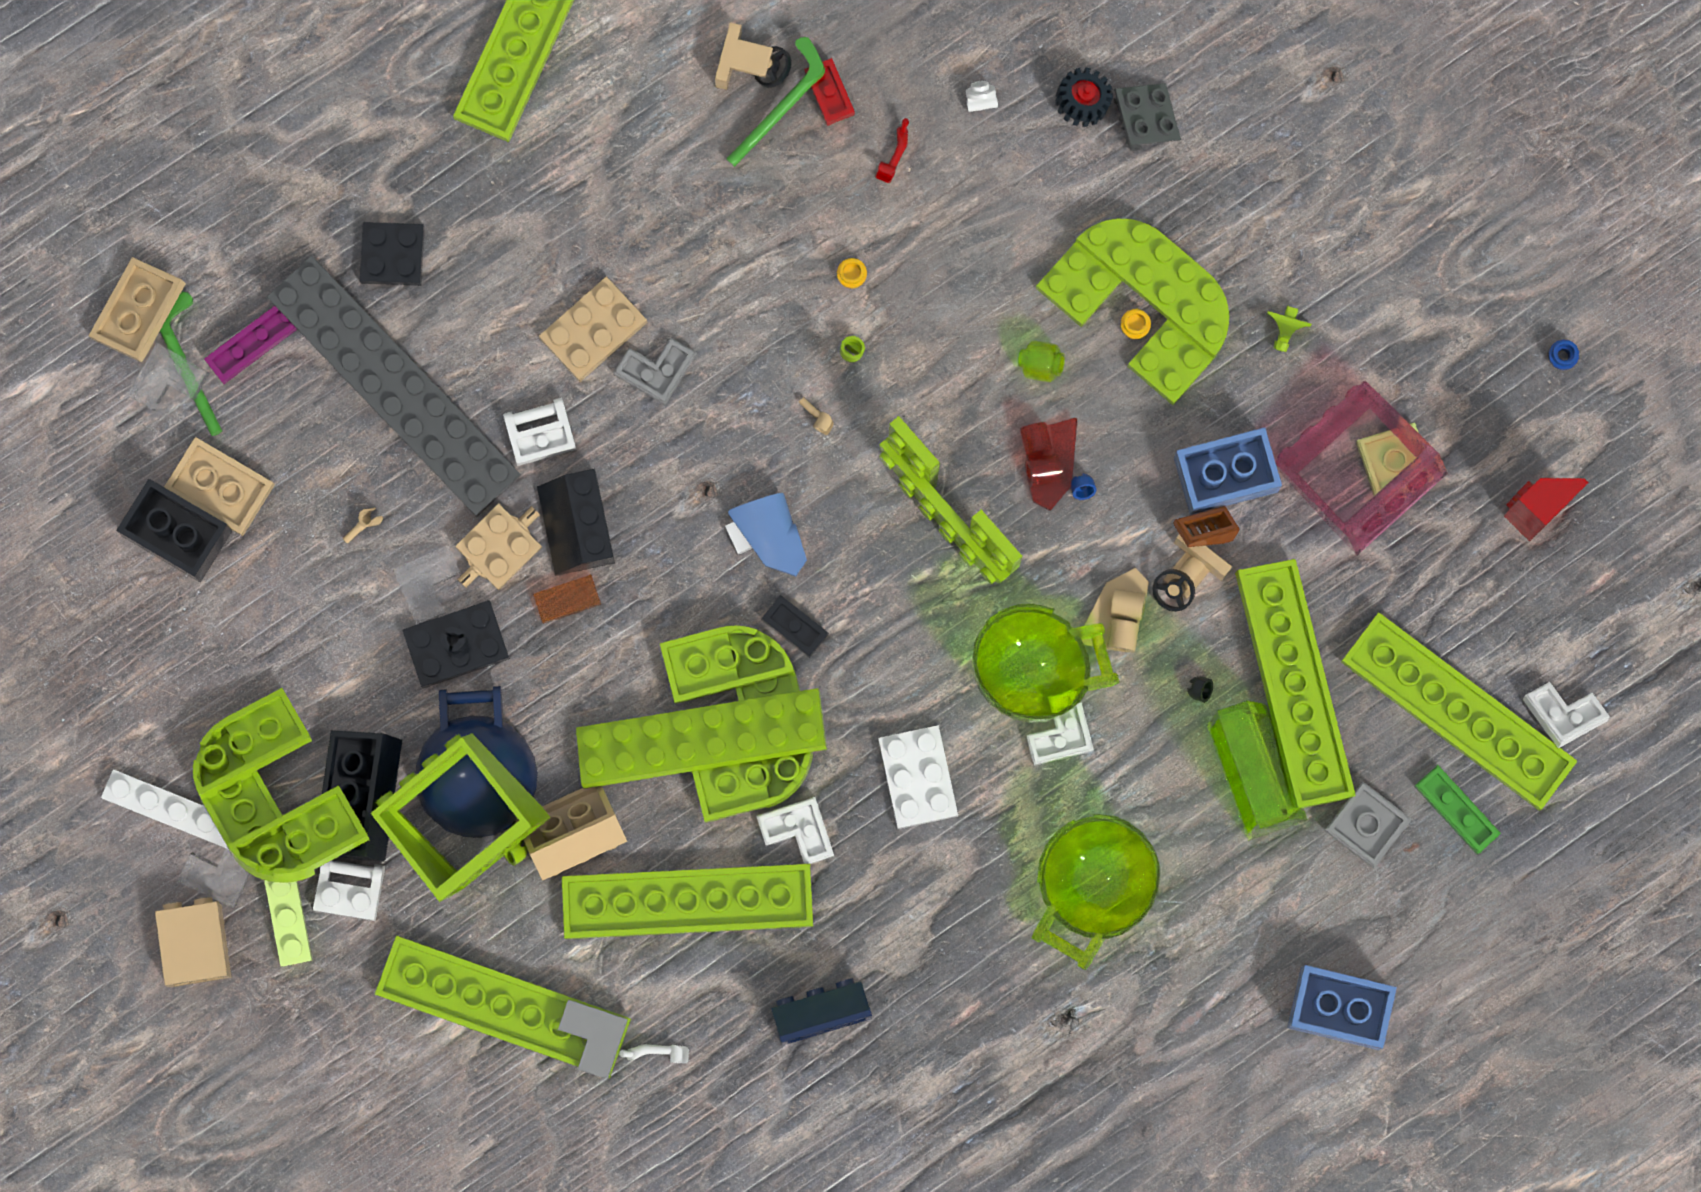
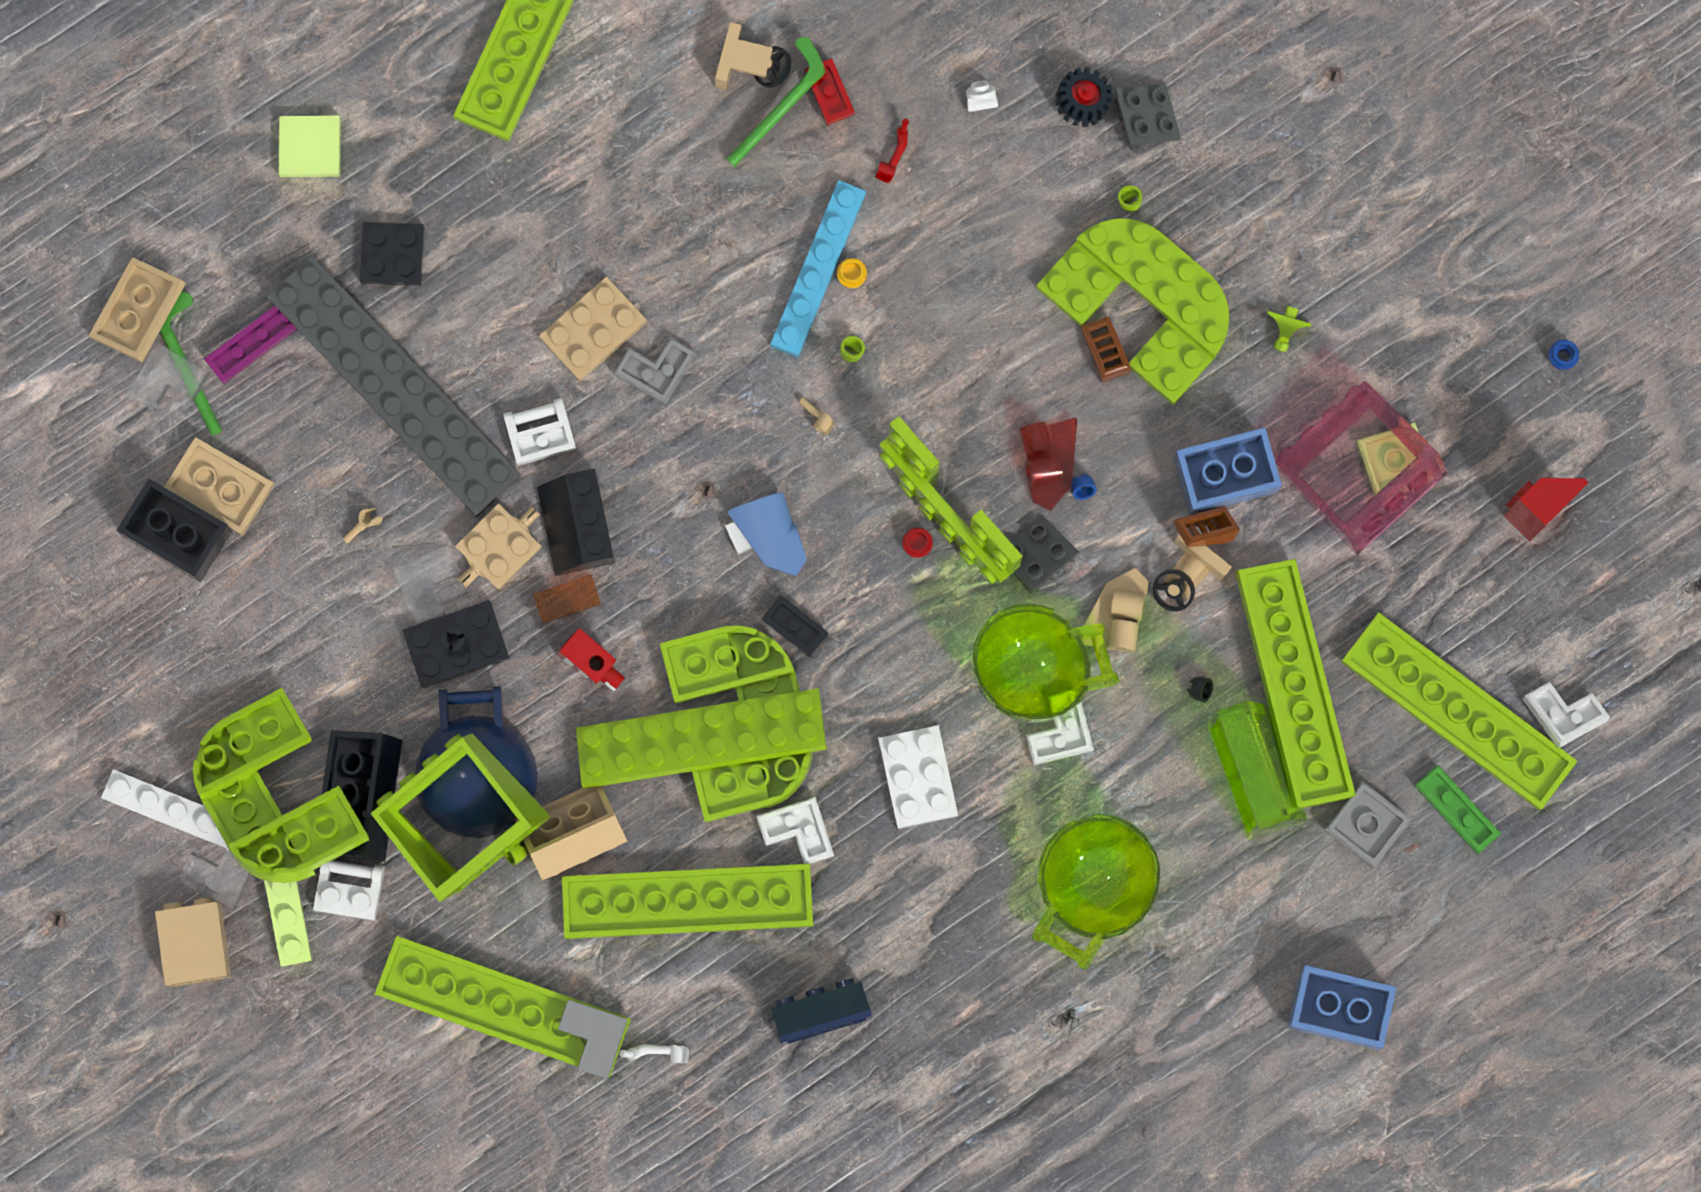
clear neon green head [1018,340,1065,382] -> none
yellow plate [1120,309,1151,339] -> none
none -> yellowish green tile [279,116,341,177]
none -> red torso [556,628,625,691]
none -> medium azure plate [770,180,866,358]
none -> red plate [902,527,933,558]
none -> dark grey hinge [1010,515,1080,593]
none -> dark orange slope [1080,316,1131,383]
none -> lime hinge [1118,185,1143,212]

